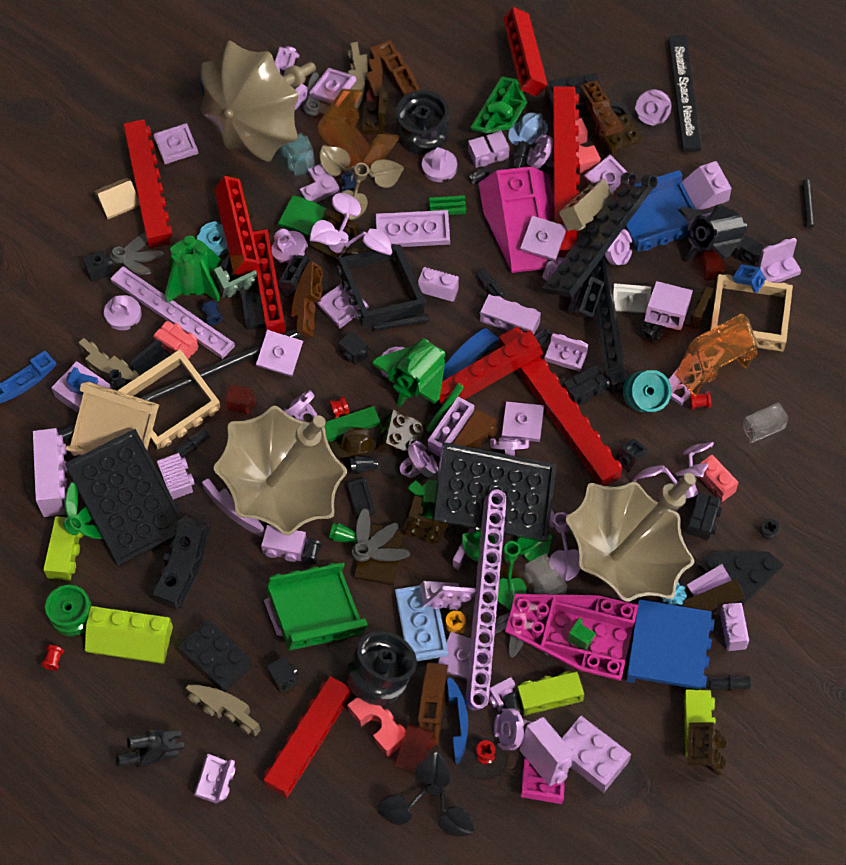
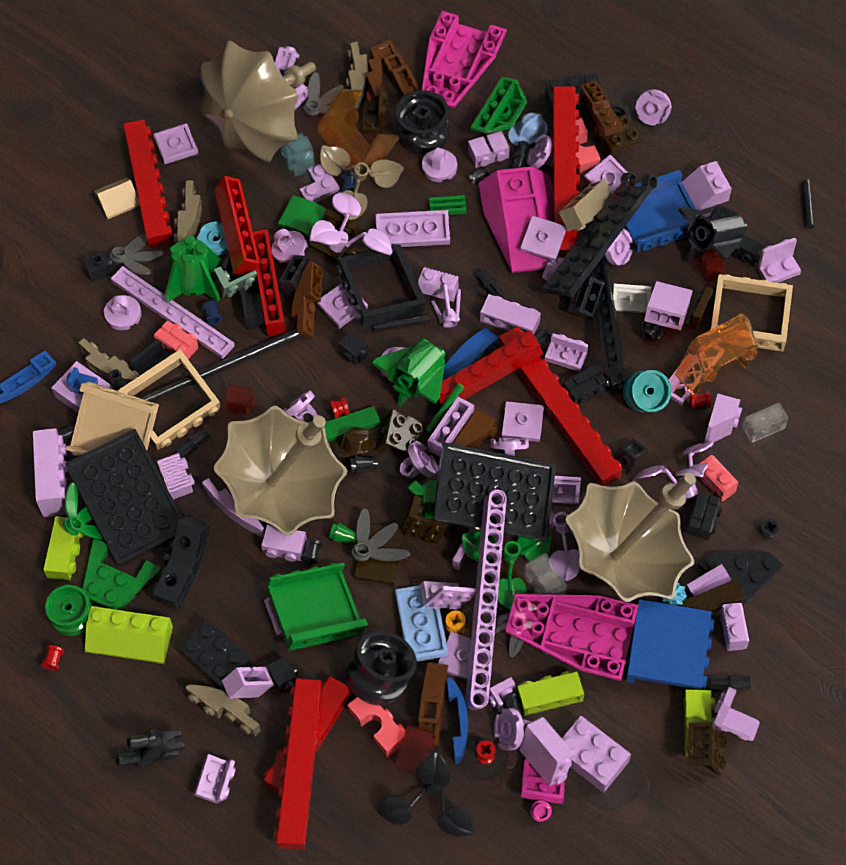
lavender plate [256,330,303,377] -> none
lavender plate [309,68,357,105] -> none
black tile [347,478,376,519] -> none
green arm [487,101,513,118] -> none
red brick [503,7,548,97] -> none
green panel [568,617,596,651] -> none
black tile [669,35,701,152] -> none
blue bracket [733,264,765,293] -> none
none -> green wing [83,538,162,610]
none -> dark tan slope [174,180,202,244]
none -> lavender piece [222,667,274,699]
none -> red brick [274,679,322,850]
none -> dark pink wedge [422,11,507,108]
none -> lavender plant [431,284,461,328]
none -> dark pink plate [530,800,552,822]
none -> lavender hinge [552,476,581,505]
none -> lavender slope [704,394,742,443]
none -> lavender bracket [714,687,760,741]

